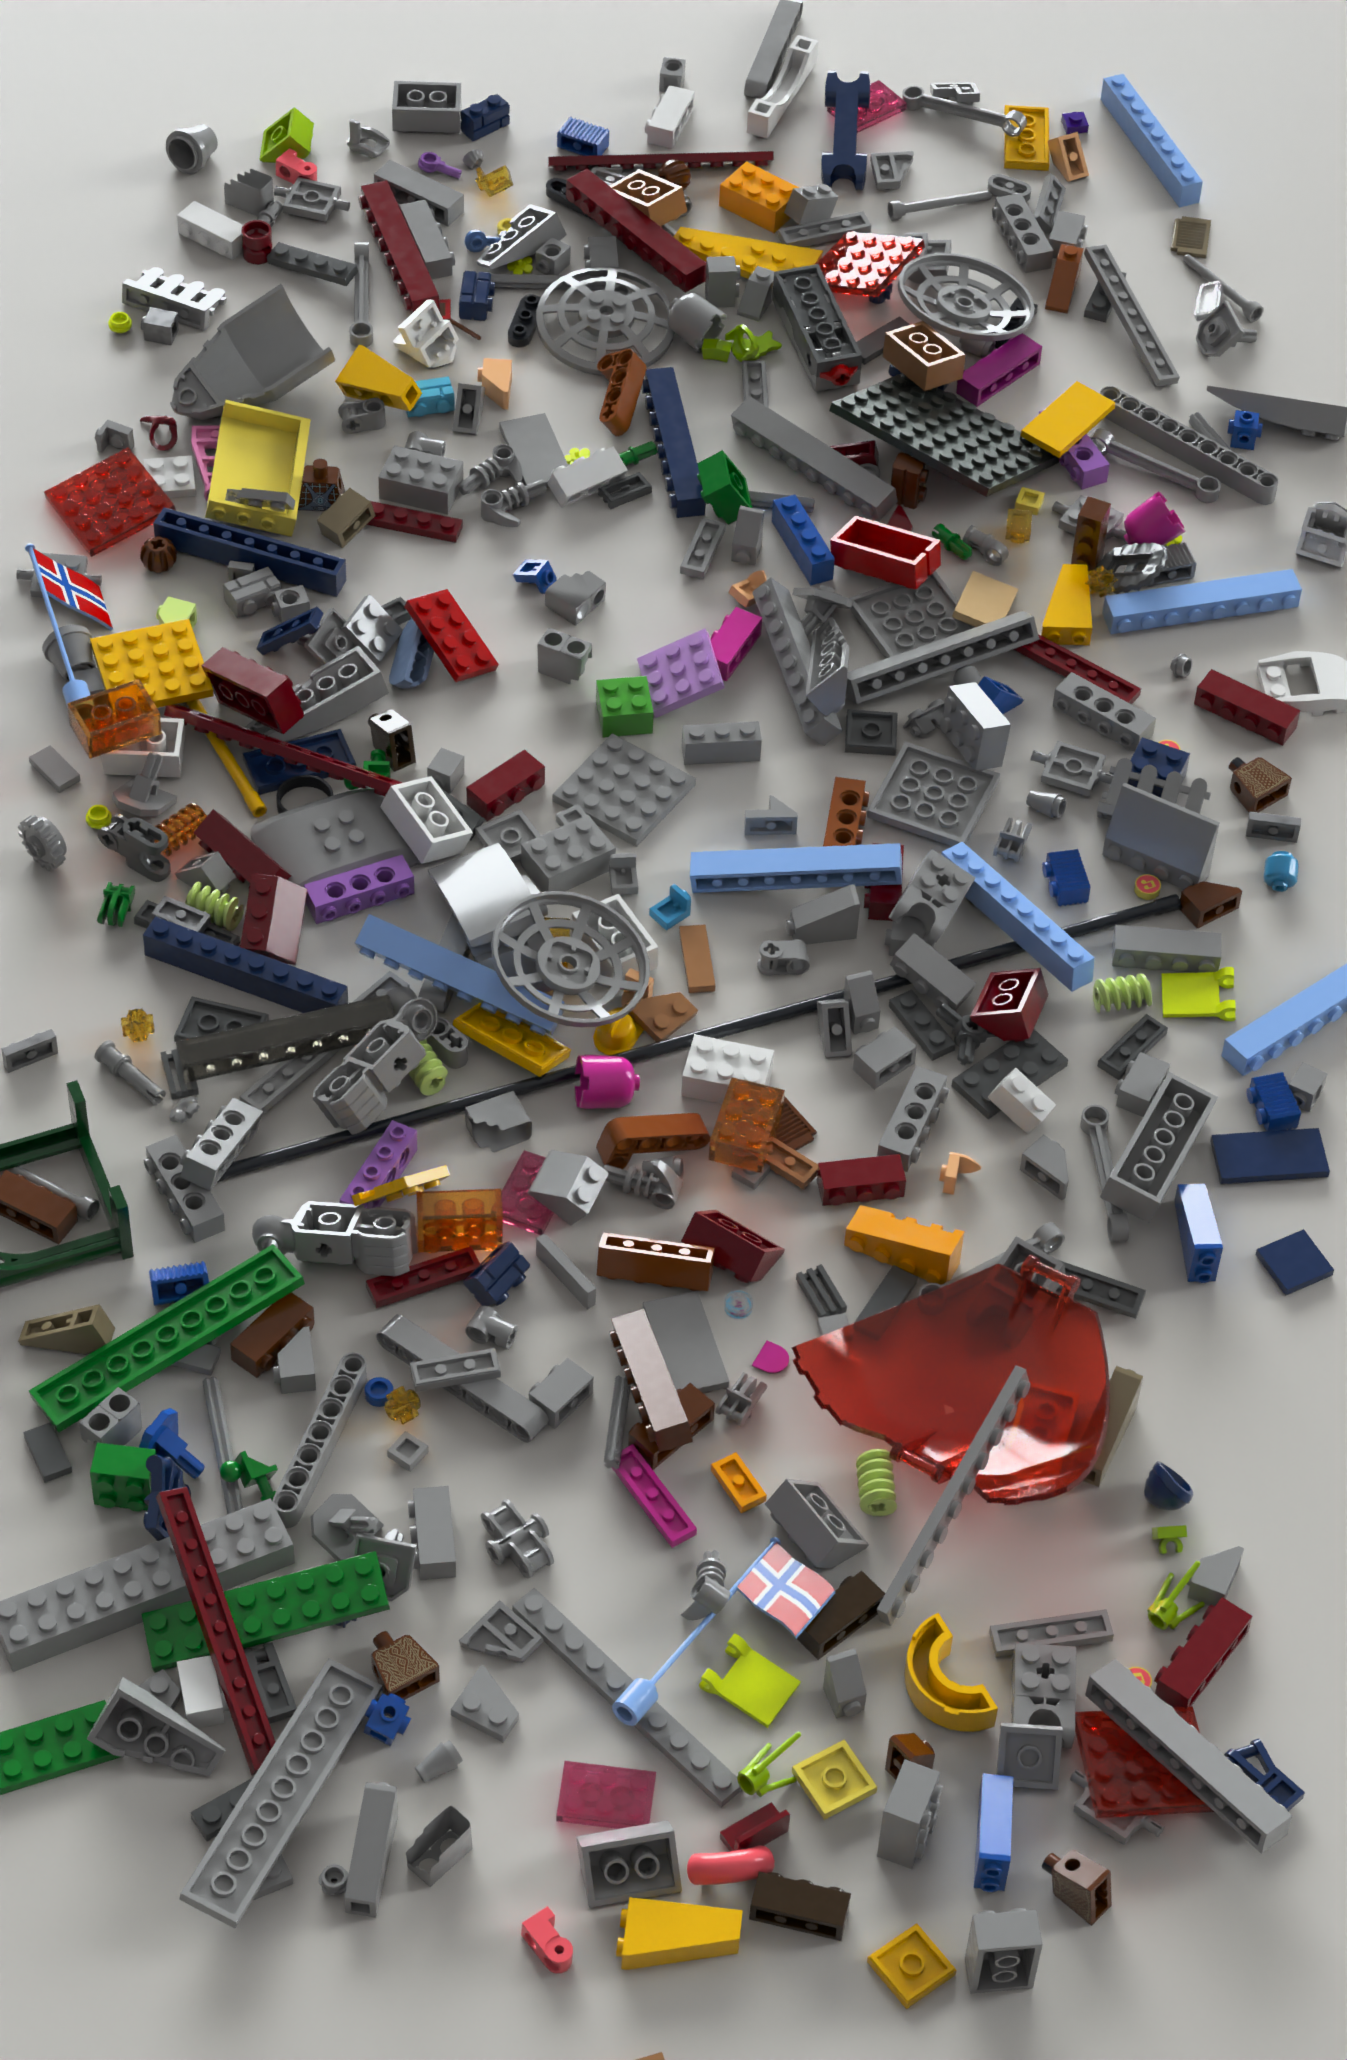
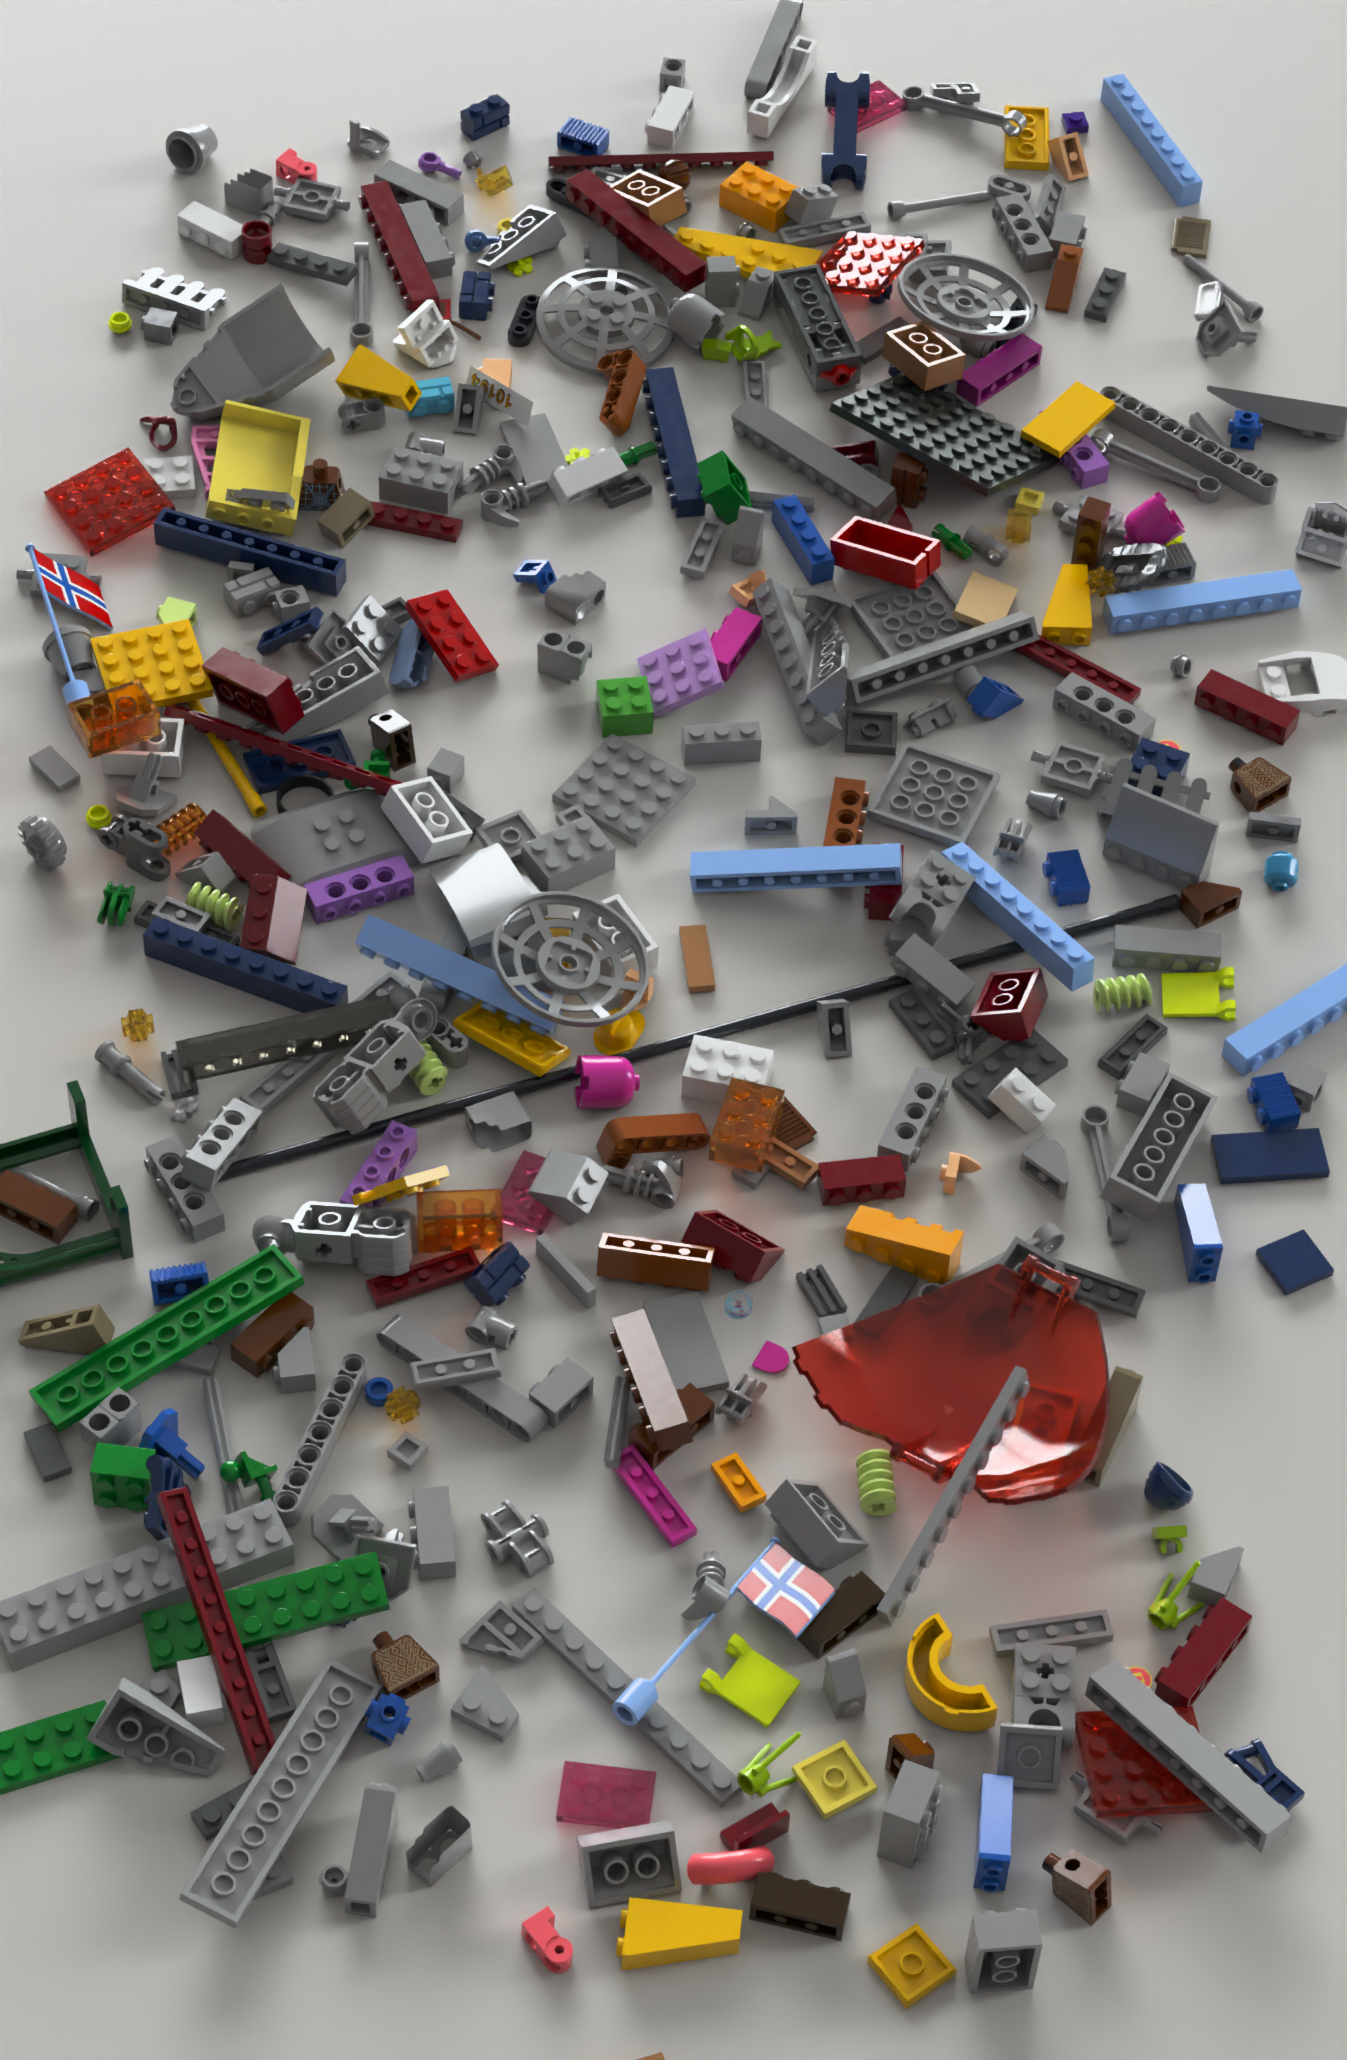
flat silver plate [1,1029,58,1073] -> none
light grey bracket [95,419,135,452] -> none
reddish brown piece [140,536,177,573] -> none
dark grey tile [174,997,269,1060] -> none
lime slope [259,107,314,163] -> none
light grey brick [392,81,461,133] -> none
dark red brick [466,749,545,821] -> none
light grey axle [491,274,607,290] -> none
light grey brick [536,237,571,275] -> none
light grey bracket [609,853,638,895] -> none
medium nougat wing [623,992,698,1042] -> none
dark azure bracket [649,884,691,931] -> none
light grey piece [757,939,810,976] -> none
light grey slope [786,884,860,945] -> none
light grey slope [843,970,881,1034] -> none
light grey brick [853,1027,917,1090] -> none
light grey wing [870,151,914,190] -> none
light grey brick [940,682,1011,771] -> none
light grey plate [1084,245,1180,387] -> none
tile [1134,874,1161,900] -> none
none -> white sticker [466,365,534,426]
none -> light grey plate [736,222,757,239]

